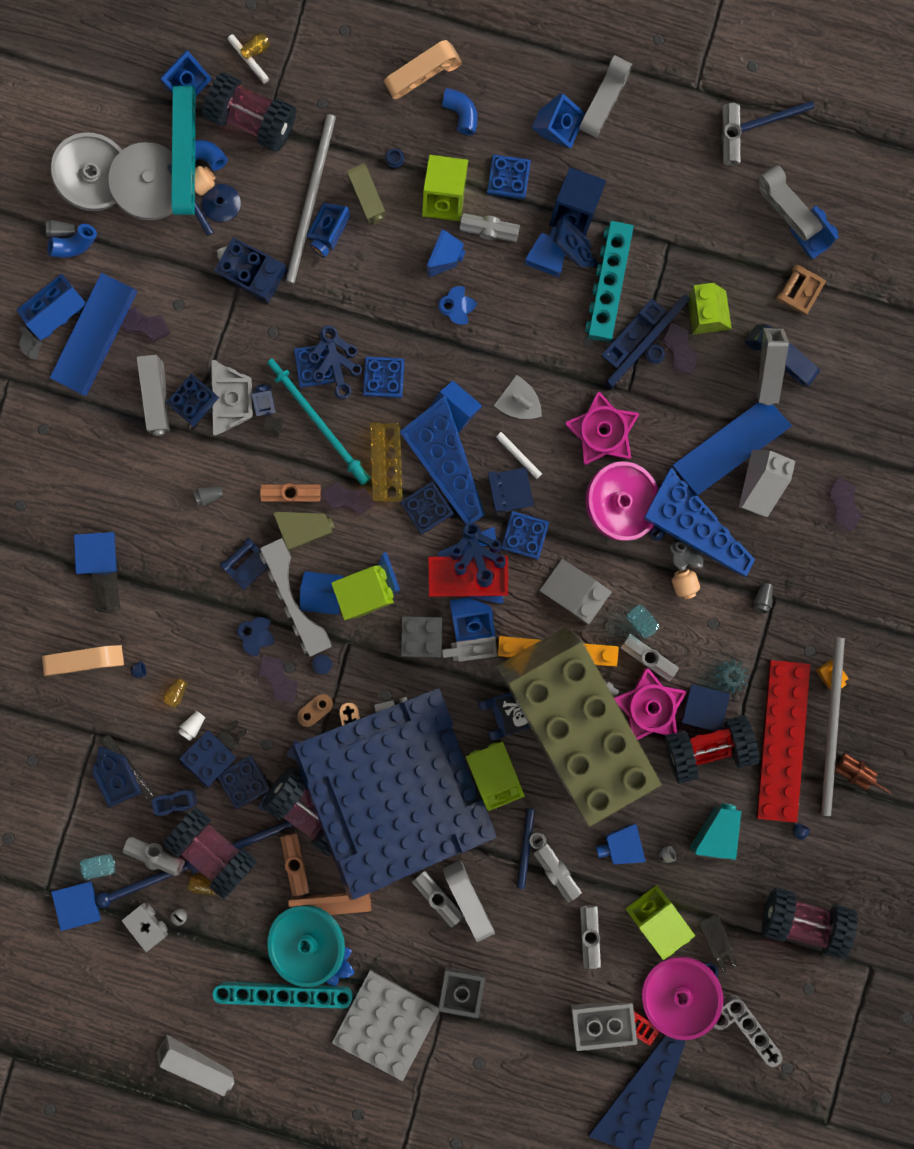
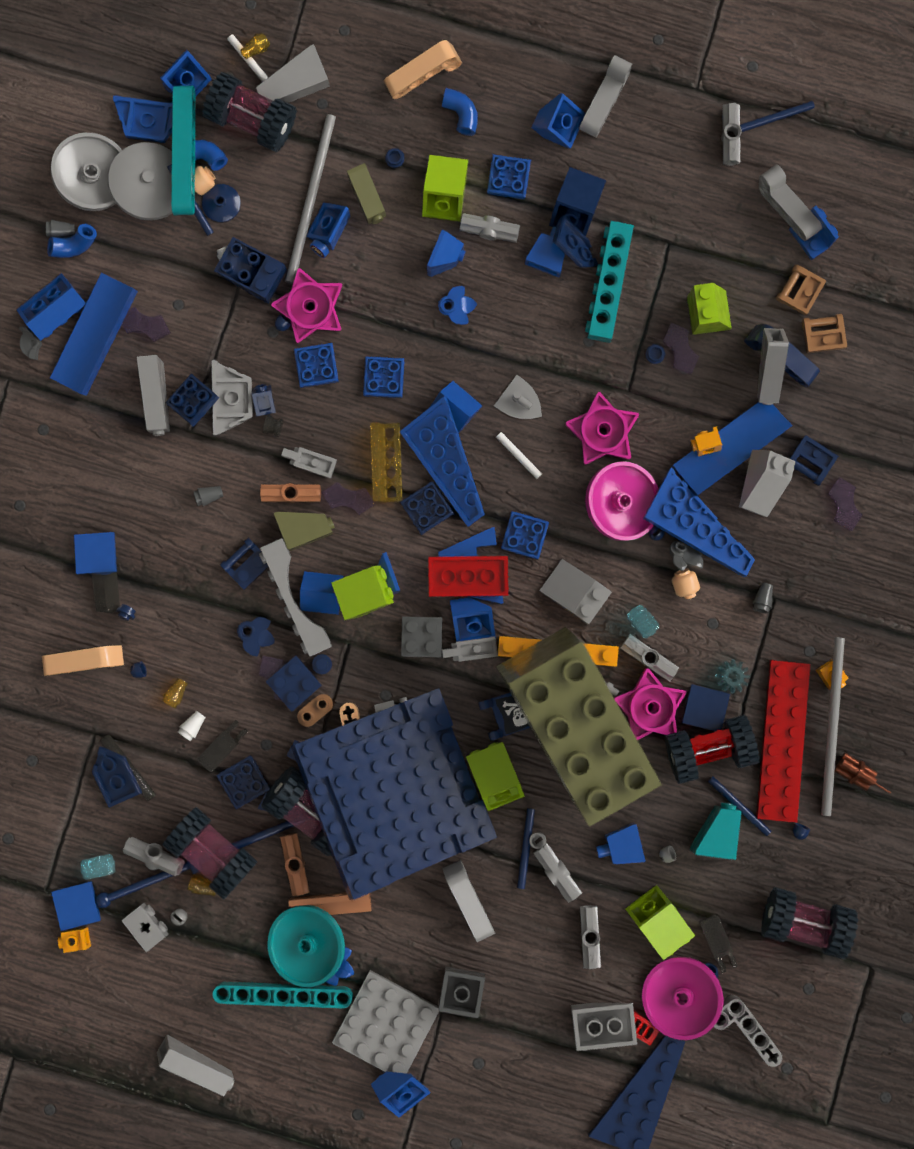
dark blue brick [152,789,198,816] -> none
dark blue bracket [179,731,236,789] -> none
teal bar [267,358,371,486] -> none
dark blue plant [308,325,362,400] -> none
light grey piece [412,870,464,928] -> none
dark blue plant [450,523,506,587] -> none
dark blue bracket [488,468,534,514] -> none
dark blue slope [601,298,666,368] -> none
dark blue tile [606,294,690,389] -> none
none -> light orange brick [58,927,91,953]
none -> blue wing [113,96,173,143]
none -> dark blue plate [116,604,136,621]
none -> light grey slope [255,44,330,112]
none -> dark blue plate [266,656,322,711]
none -> dark pink plate [271,268,342,343]
none -> dark blue hinge [275,314,292,331]
none -> light grey hinge [281,447,337,479]
none -> blue slope [371,1072,430,1118]
none -> light orange brick [690,426,722,457]
none -> dark blue bar [708,776,771,836]
none -> dark blue plate [789,435,839,486]
none -> medium nougat plate [802,314,847,353]

